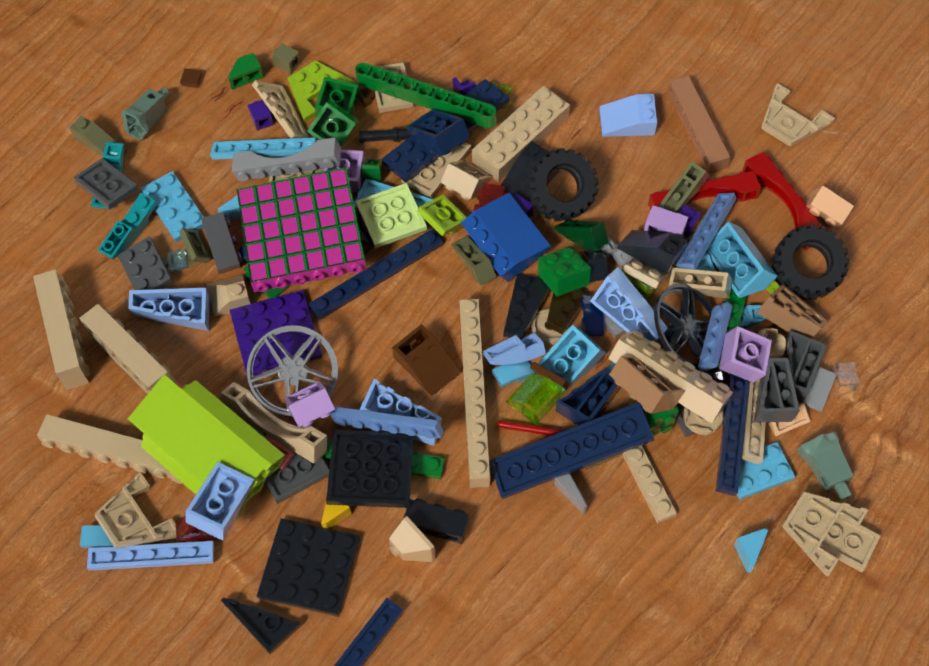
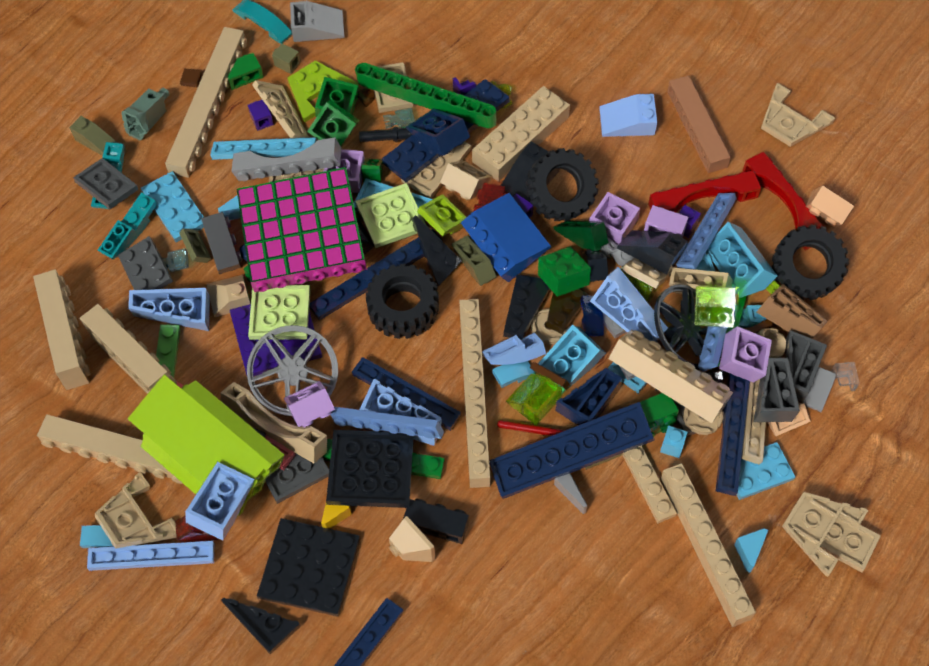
reddish brown slope [392,324,461,396] -> none
medium nougat wedge [609,354,685,414] -> none
olive slope [658,161,710,213] -> none
sand green piece [797,432,854,501] -> none
none -> bright green plate [156,325,181,378]
none -> tan brick [165,27,247,178]
none -> teal slope [232,0,292,44]
none -> yellowish green plate [248,285,310,340]
none -> light grey slope [290,1,344,42]
none -> dark blue plate [352,357,461,431]
none -> black tyre [366,264,439,339]
none -> clear light blue plate [383,108,415,129]
none -> black wing [411,215,462,287]
none -> lavender brick [589,192,640,245]
none -> medium azure brick [660,426,687,458]
none -> tan brick [661,463,756,627]
none -> clear neon green slope [694,285,739,328]

